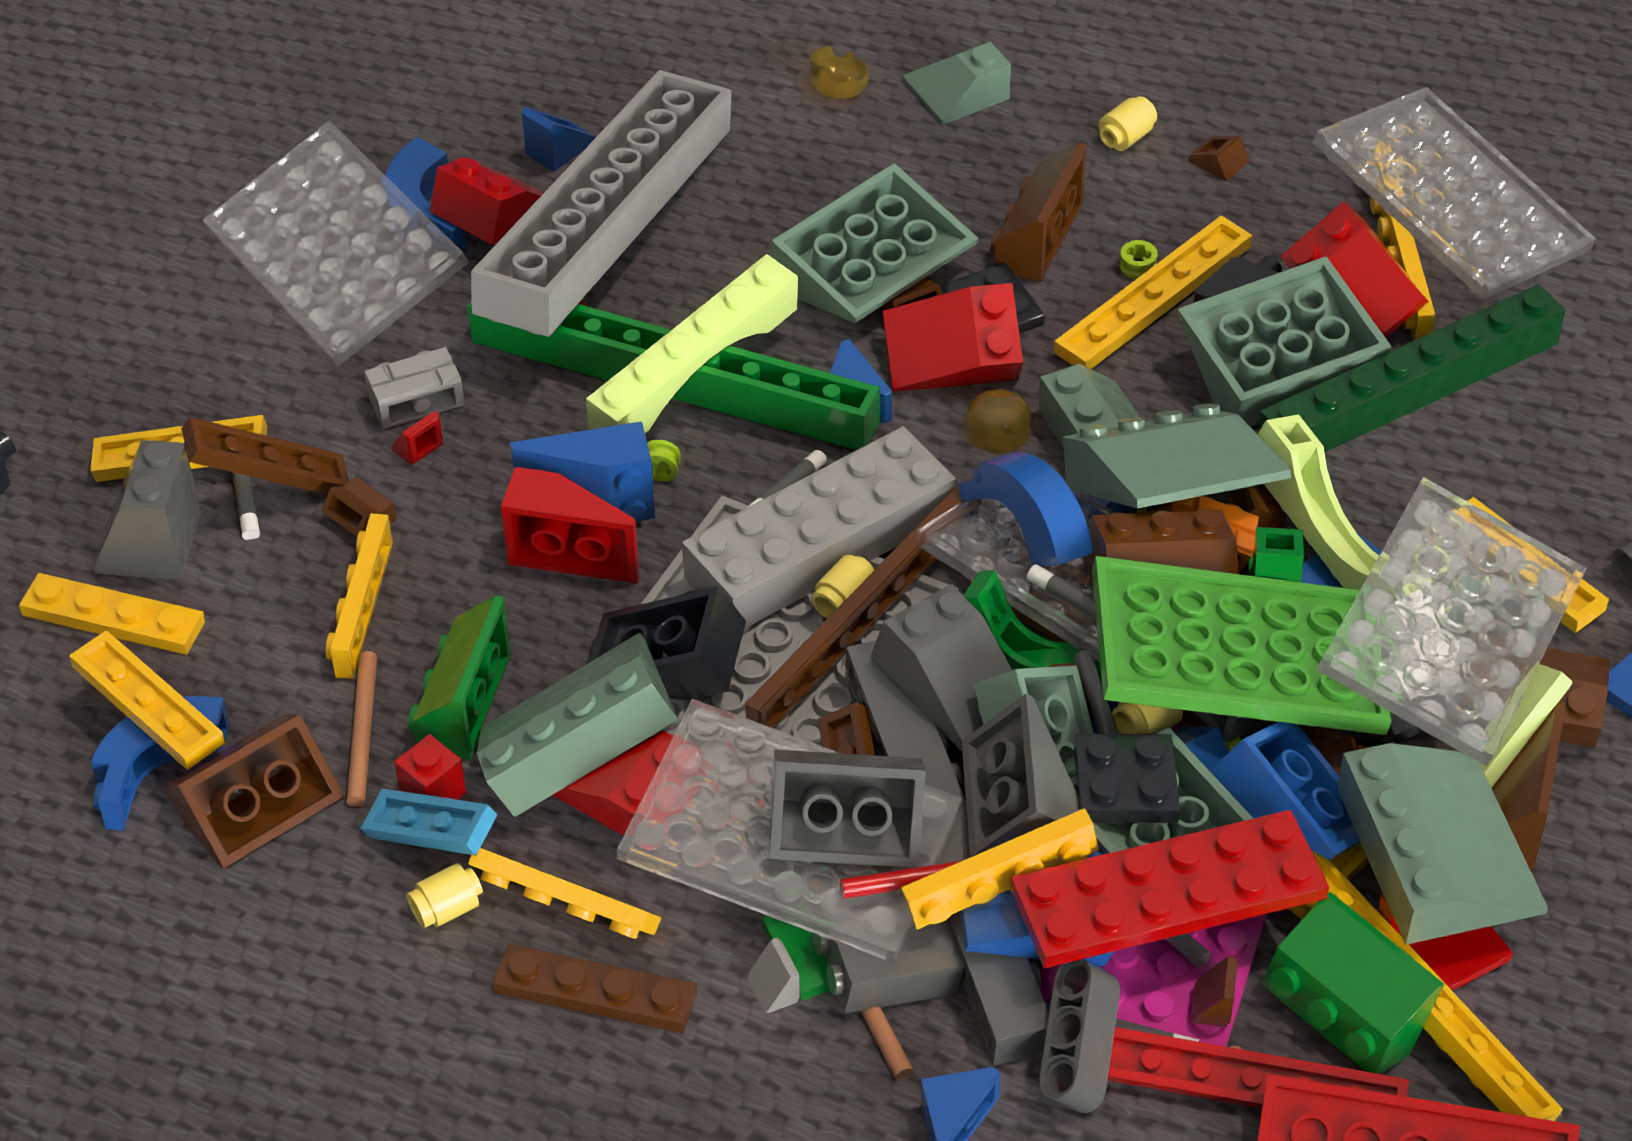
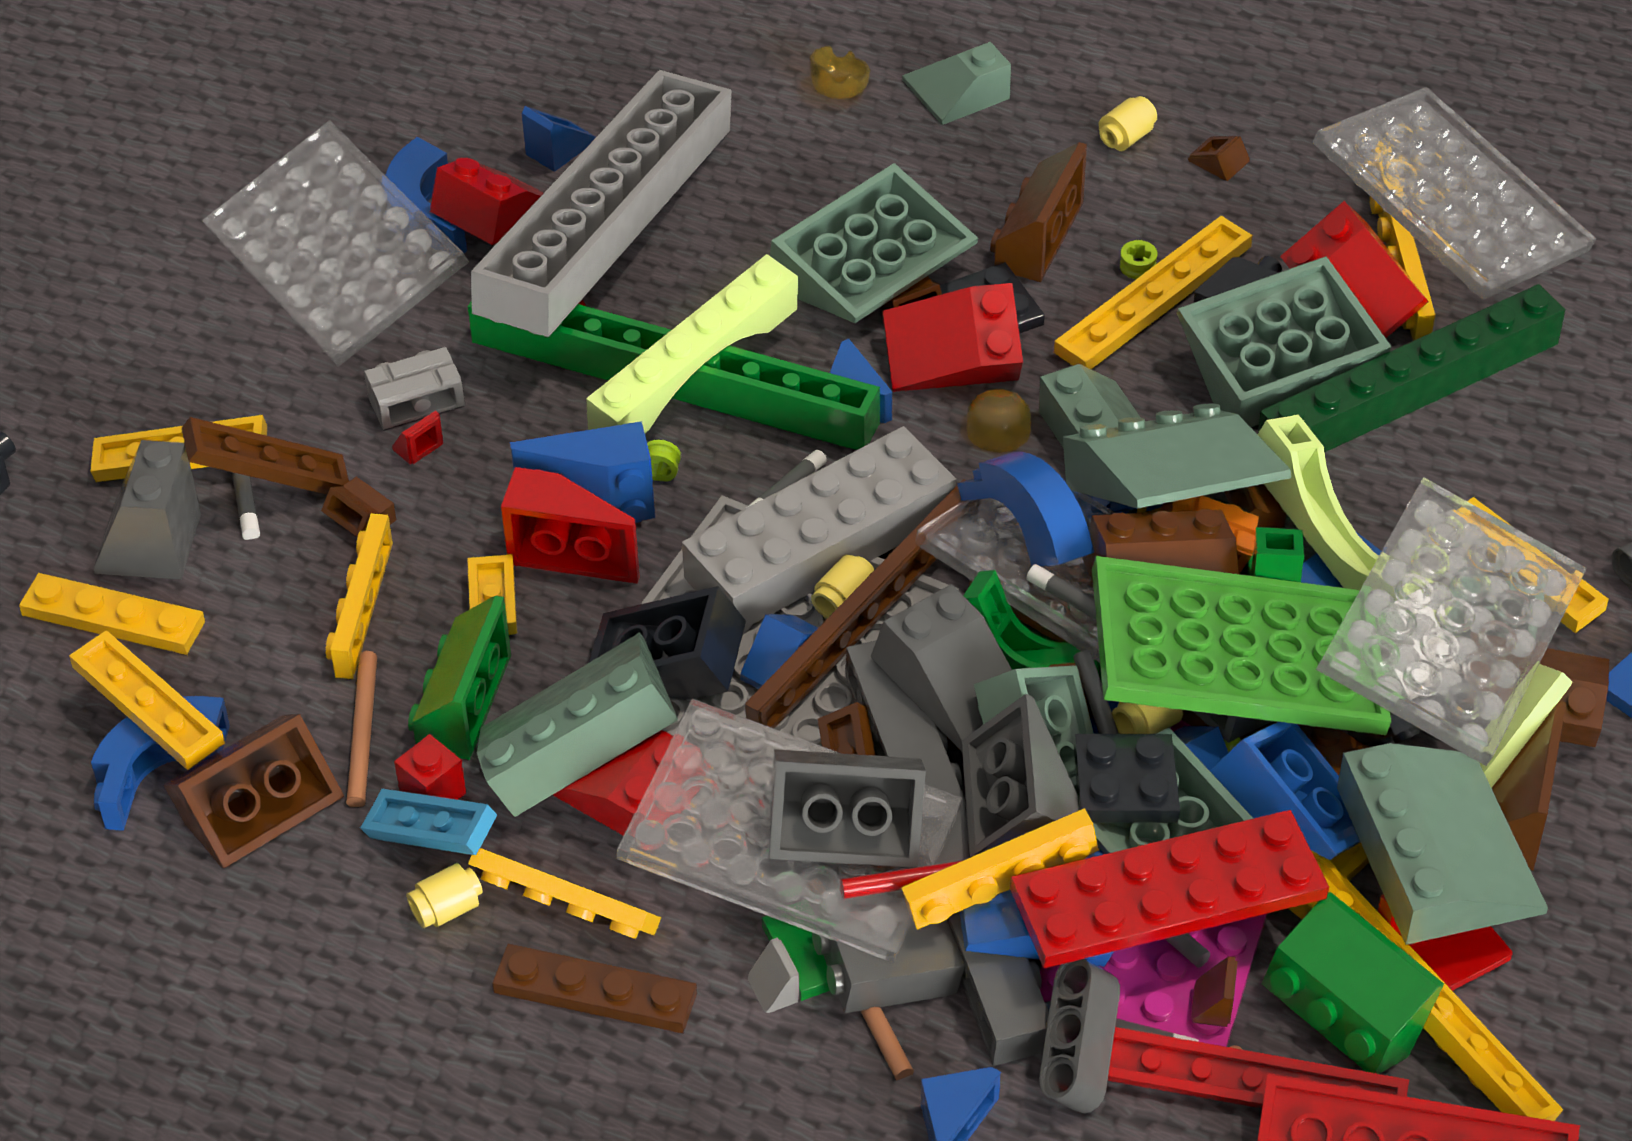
none -> yellow plate [467,554,517,635]
none -> blue slope [740,614,818,689]

